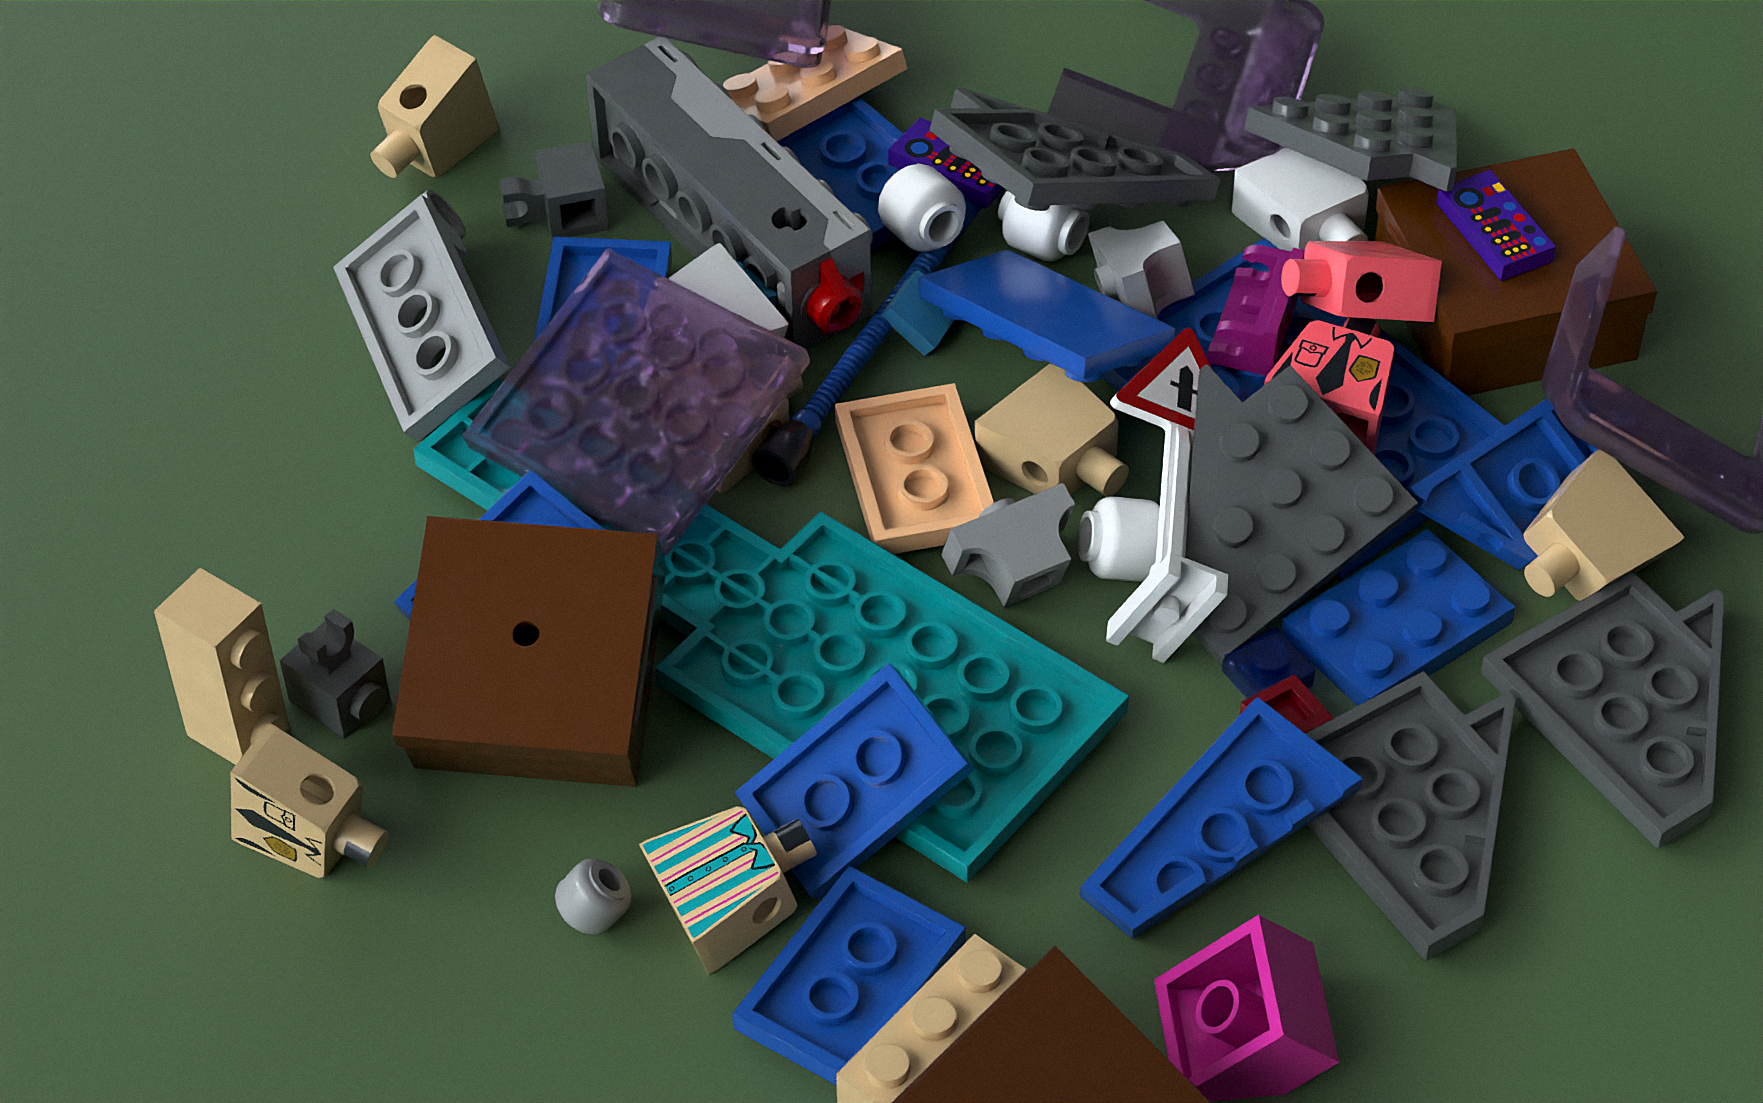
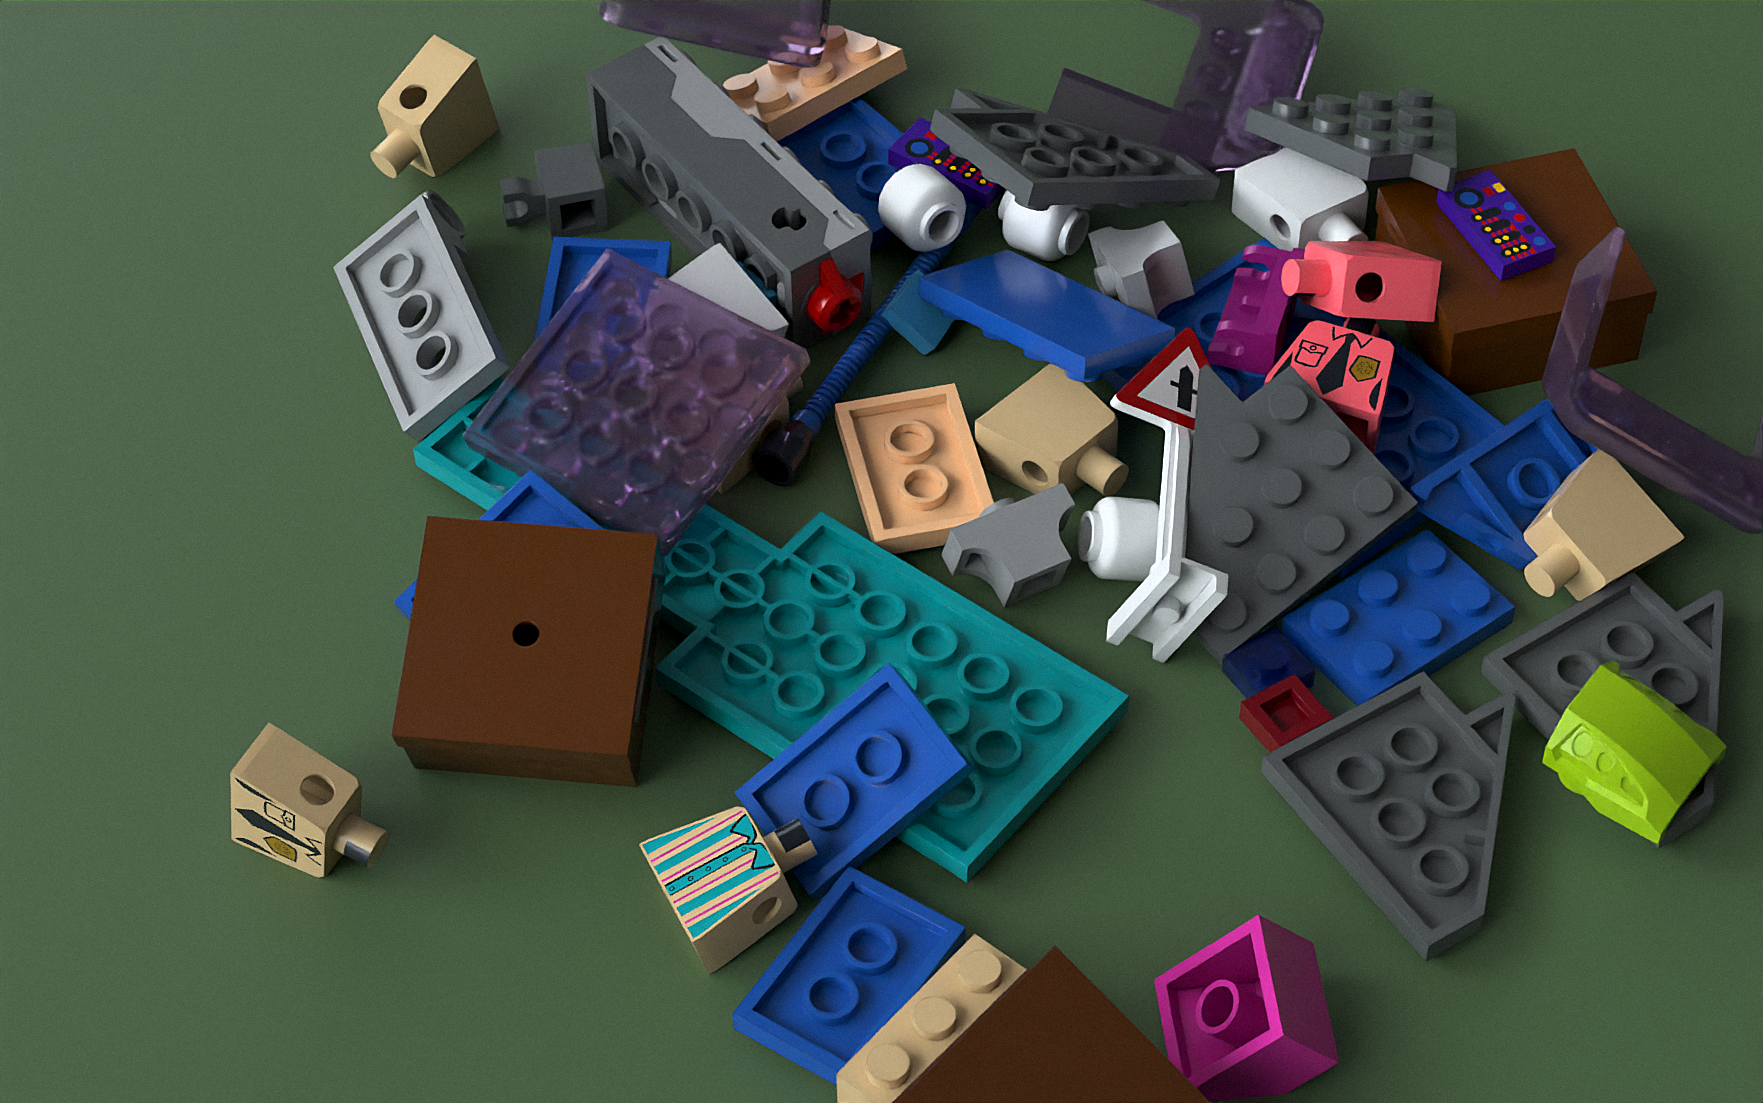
tan brick [154,568,290,765] -> none
dark grey brick [279,608,390,739] -> none
light grey piece [555,858,632,935] -> none
blue wing [1080,697,1363,939] -> none
none -> lime slope [1542,660,1727,845]

